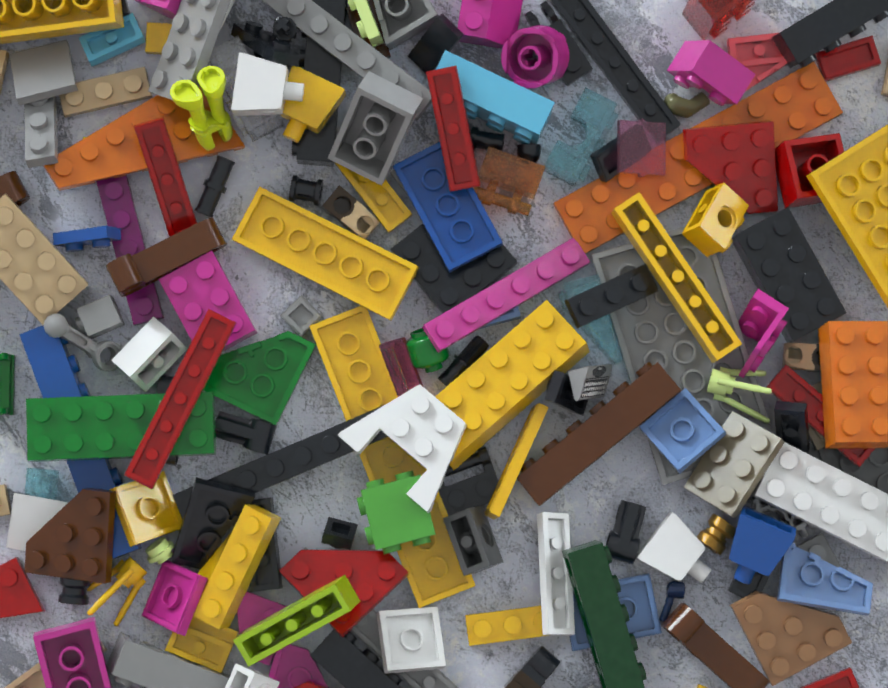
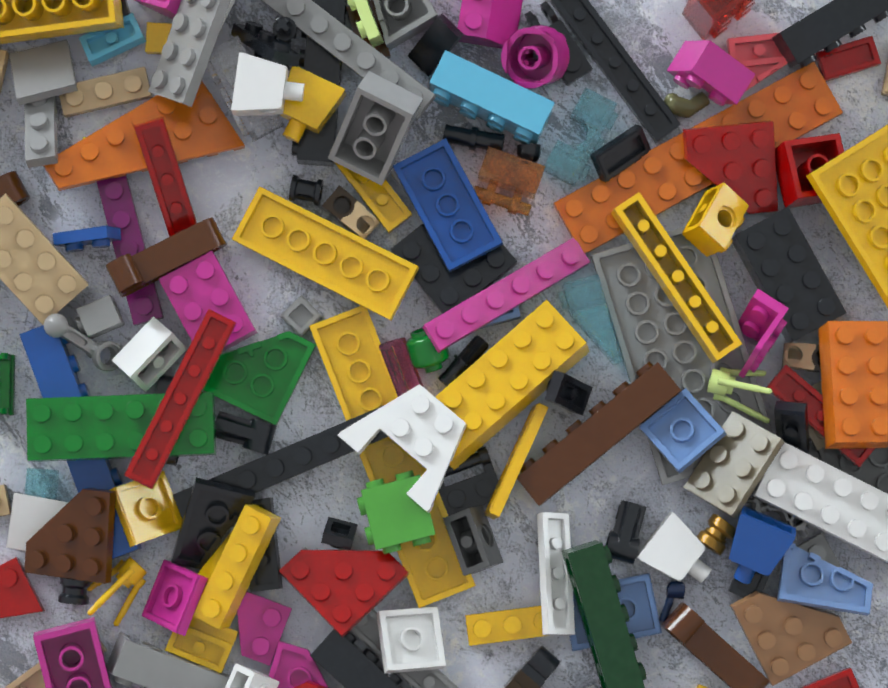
yellowish green plate [145,537,175,564] -> none
neon yellow piece [170,66,233,151] -> none
black pin [195,155,235,217] -> none
lime brick [233,575,360,667] -> none
red tile [426,65,481,192] -> none
black plate [564,264,658,328] -> none
slope [568,364,612,401] -> none
clear pink piece [617,118,666,177] -> none

